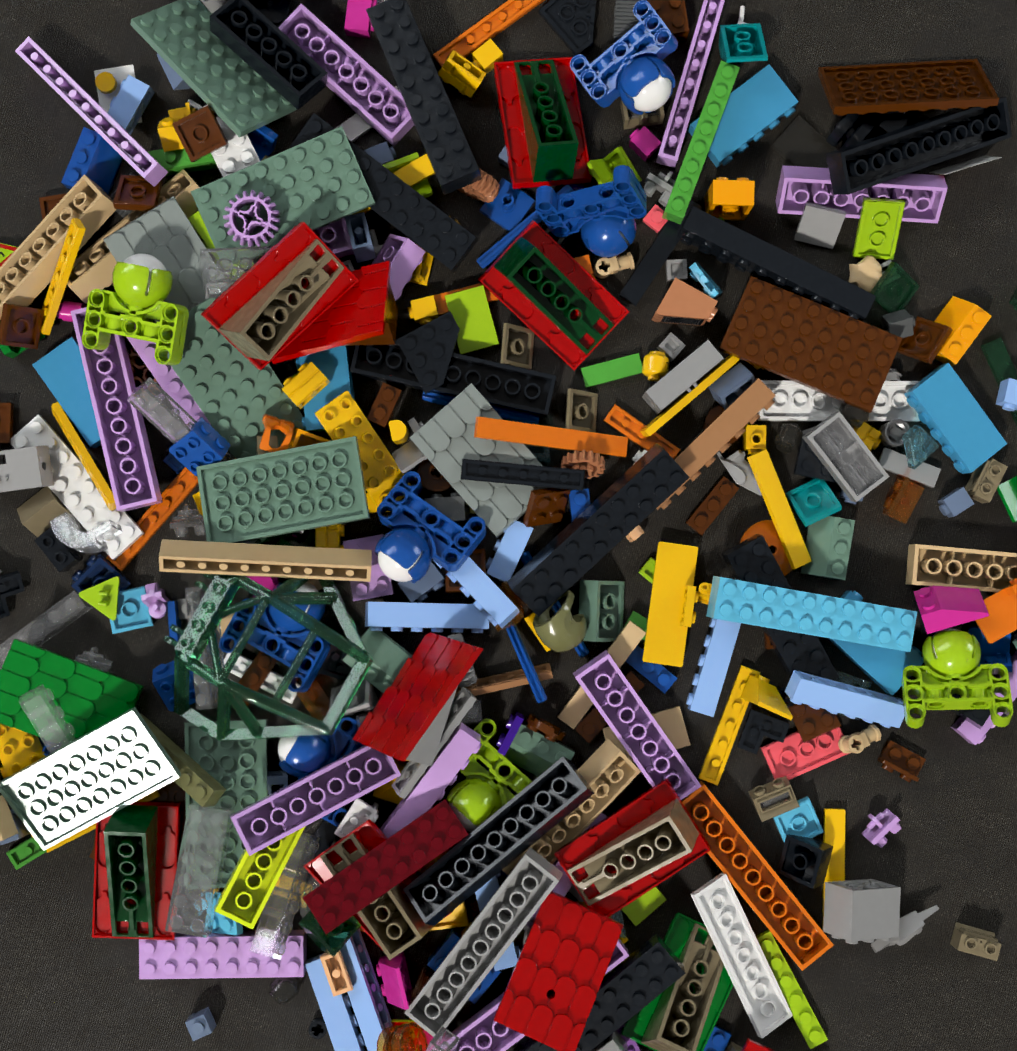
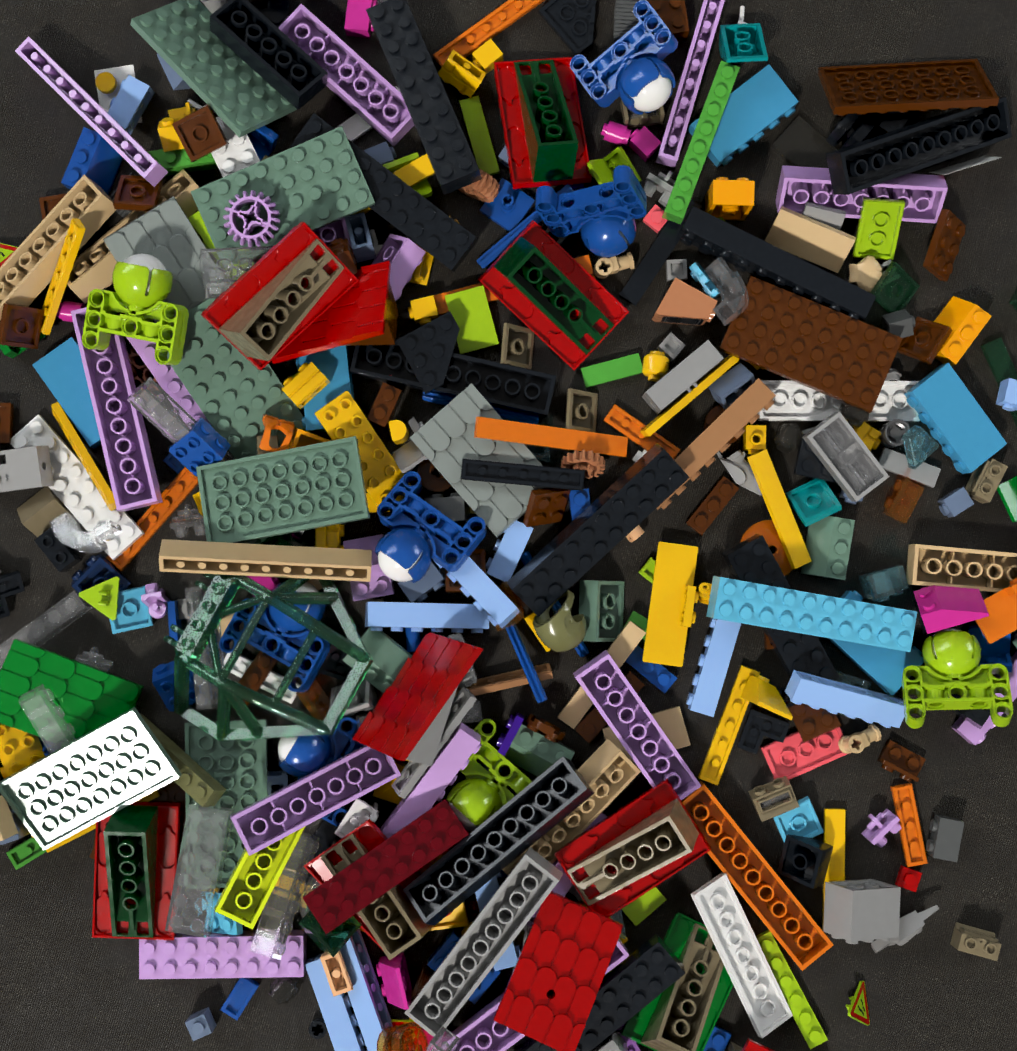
none -> blue tile [220,978,260,1020]
none -> reddish brown brick [328,238,358,274]
none -> blue piece [405,628,421,652]
none -> lime tile [459,96,500,176]
none -> dark pink brick [601,120,632,146]
none -> clear arch [704,257,749,326]
none -> tan tile [765,206,856,273]
none -> piece [846,981,870,1026]
none -> clear light blue brick [859,565,909,602]
none -> orange tile [890,783,928,867]
none -> red plate [895,865,922,892]
none -> reddish brown plate [923,209,966,282]
none -> dark grey brick [926,814,964,862]

